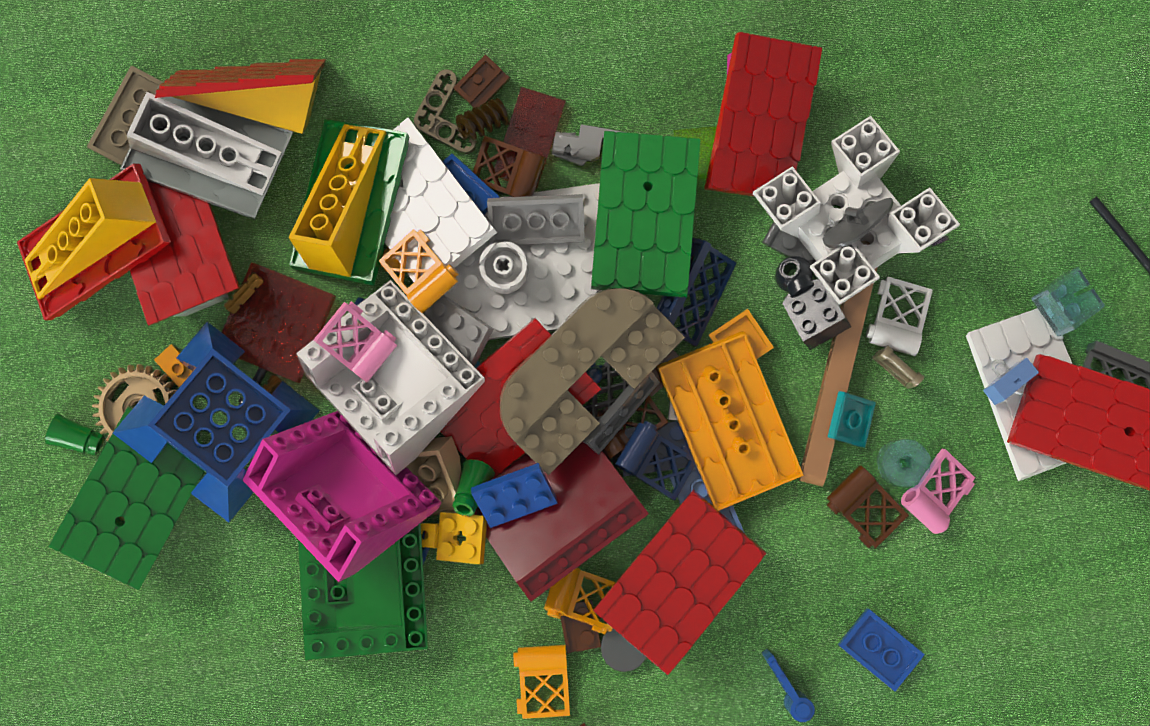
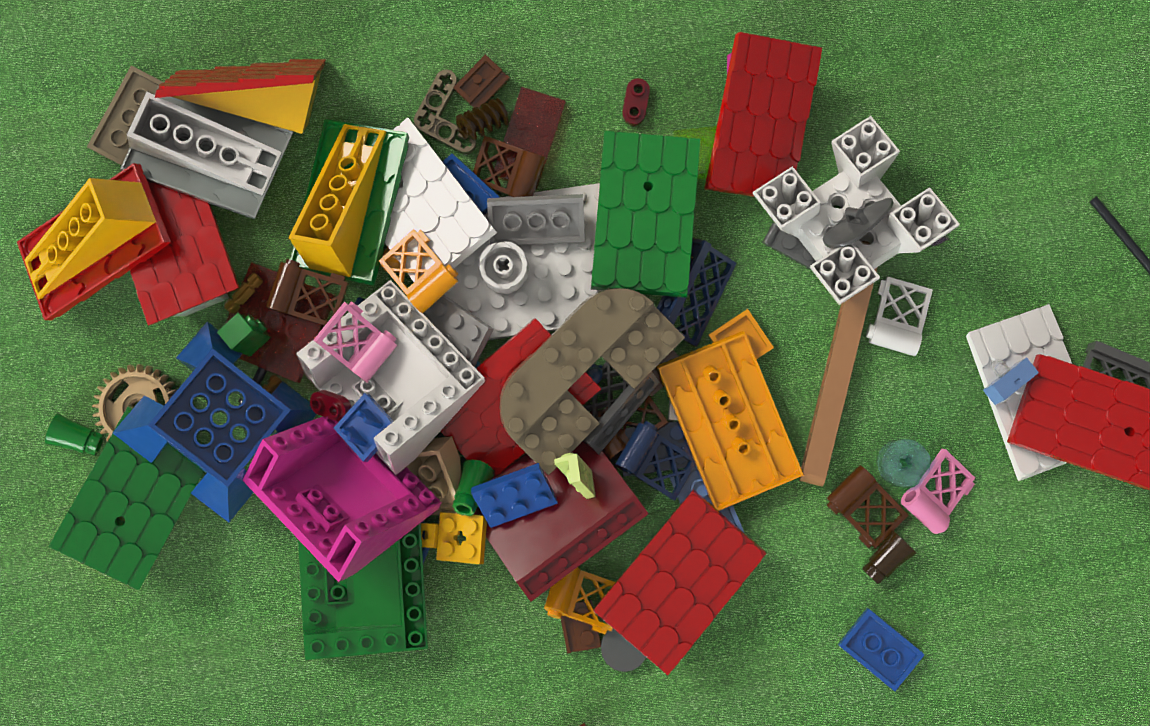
light orange plate [154,344,193,387] -> none
light orange piece [513,645,570,719] -> none
light grey plate [552,124,627,166] -> none
blue piece [761,649,815,722] -> none
brick [775,256,852,350] -> none
teal tile [828,391,876,448] -> none
dark tan plate [872,345,924,389] -> none
clear light blue piece [1031,267,1105,337] -> none
none -> green brick [217,313,271,356]
none -> reddish brown piece [266,259,349,326]
none -> dark red plate [310,390,352,422]
none -> blue plate [334,393,394,462]
none -> yellowish green bracket [554,453,595,499]
none -> dark red plate [622,78,650,126]
none -> dark brown plant [862,530,917,584]

